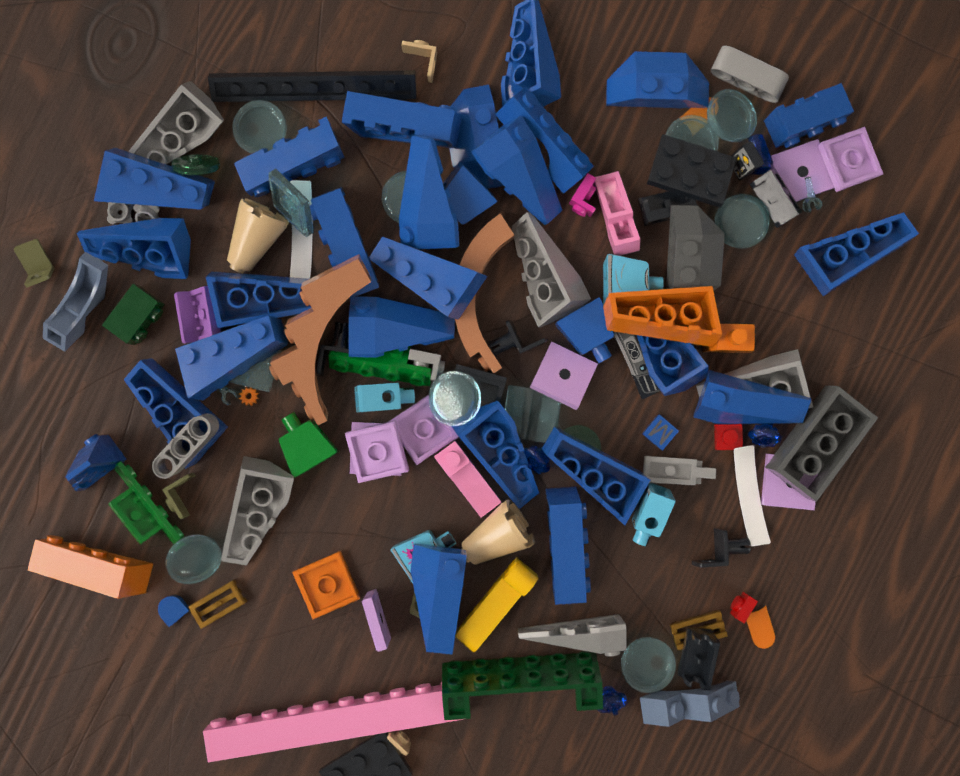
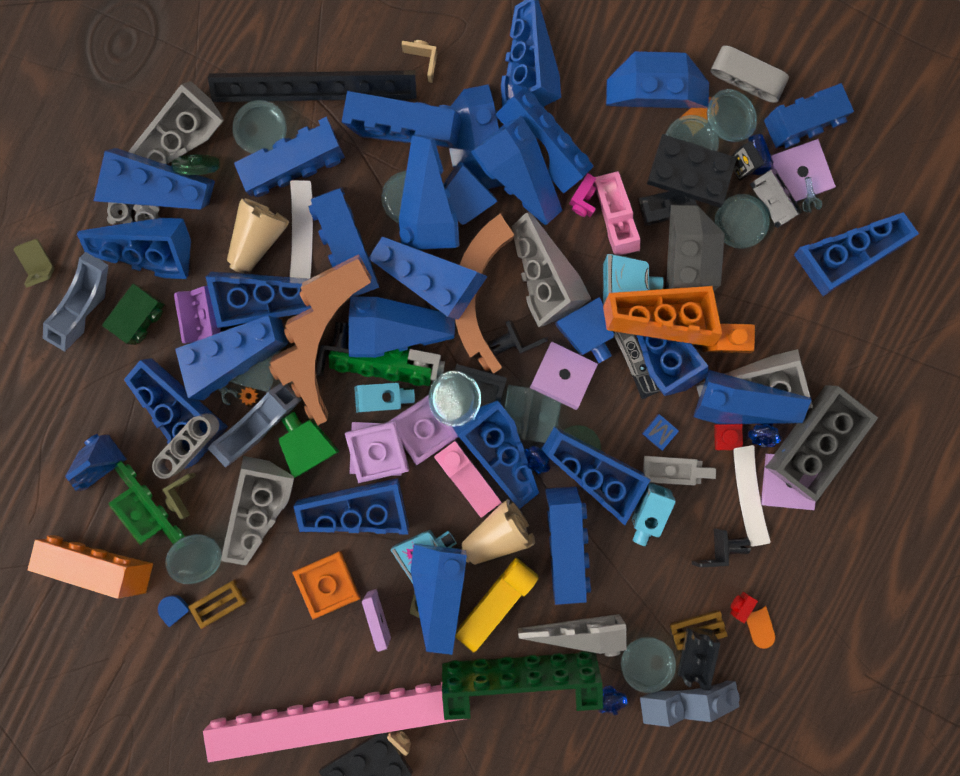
clear light blue plate [268,168,314,237] -> none
lavender tile [818,127,883,192] -> none
none -> sand blue arch [208,383,302,468]
none -> blue wedge [294,478,409,534]

